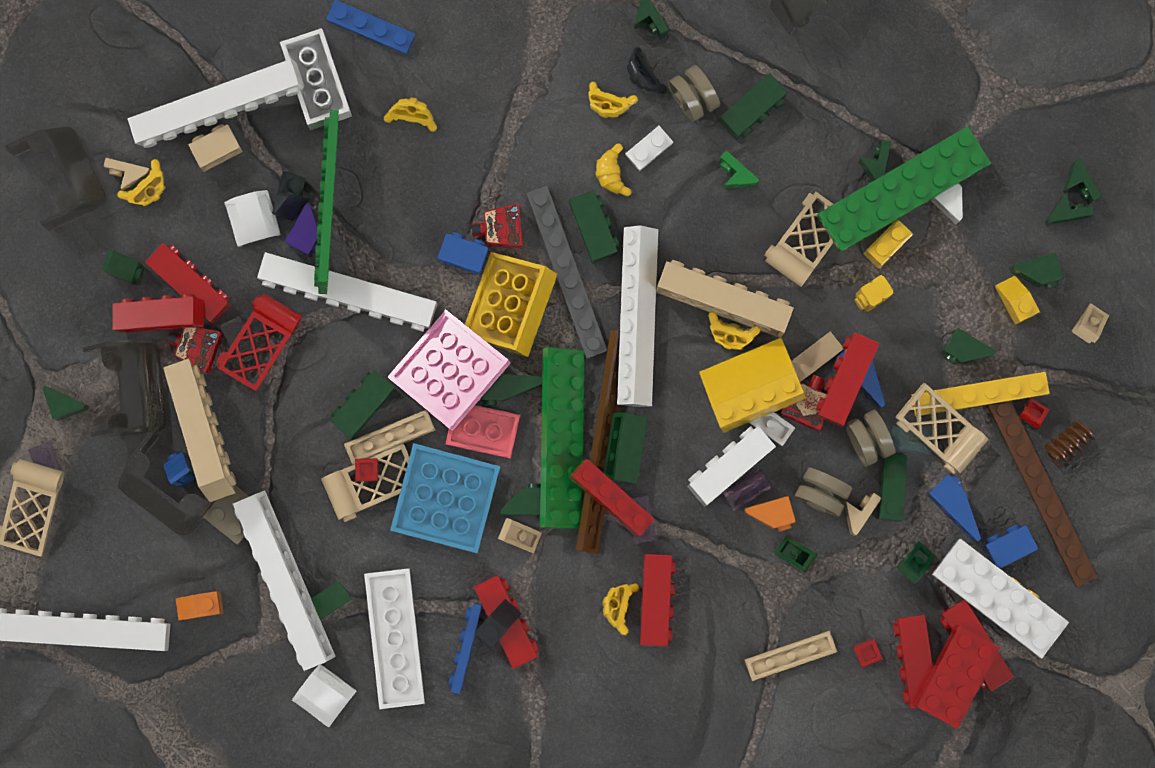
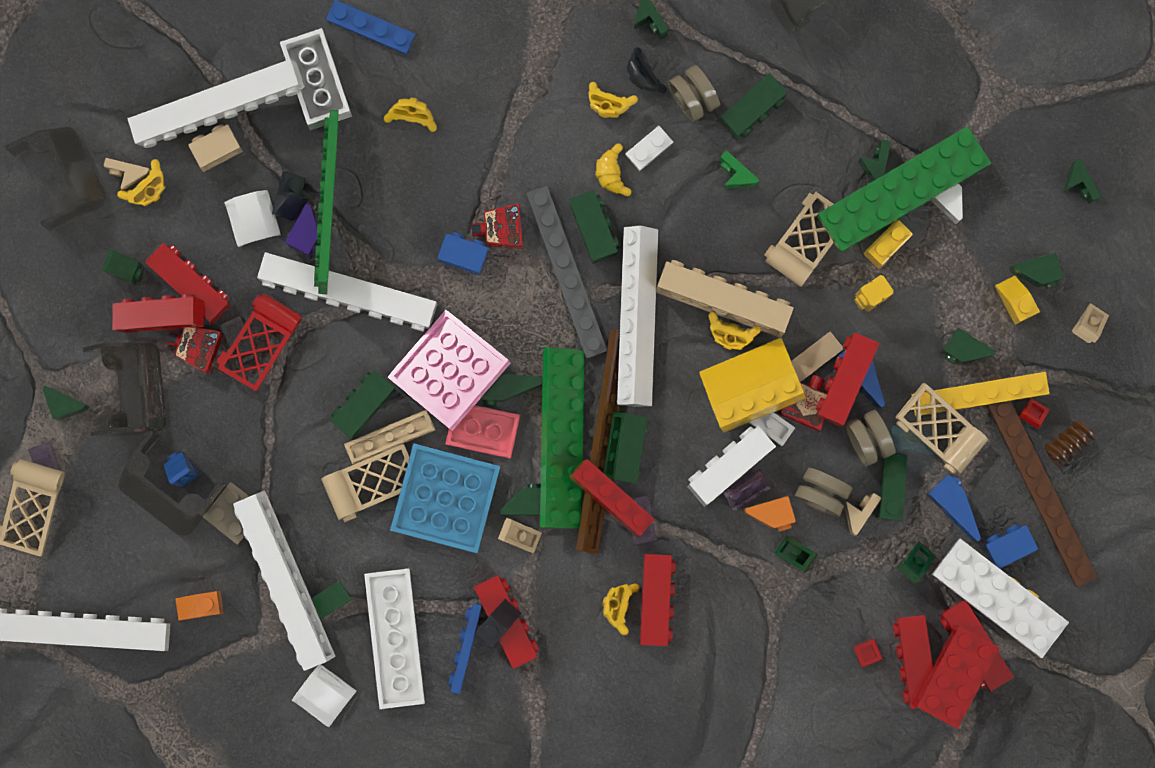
tan brick [163,359,237,502] -> none
red tile [355,458,378,482] -> none
yellow slope [465,252,557,357] -> none
tan tile [744,631,837,681] -> none
dark green slope [1045,193,1094,226] -> none

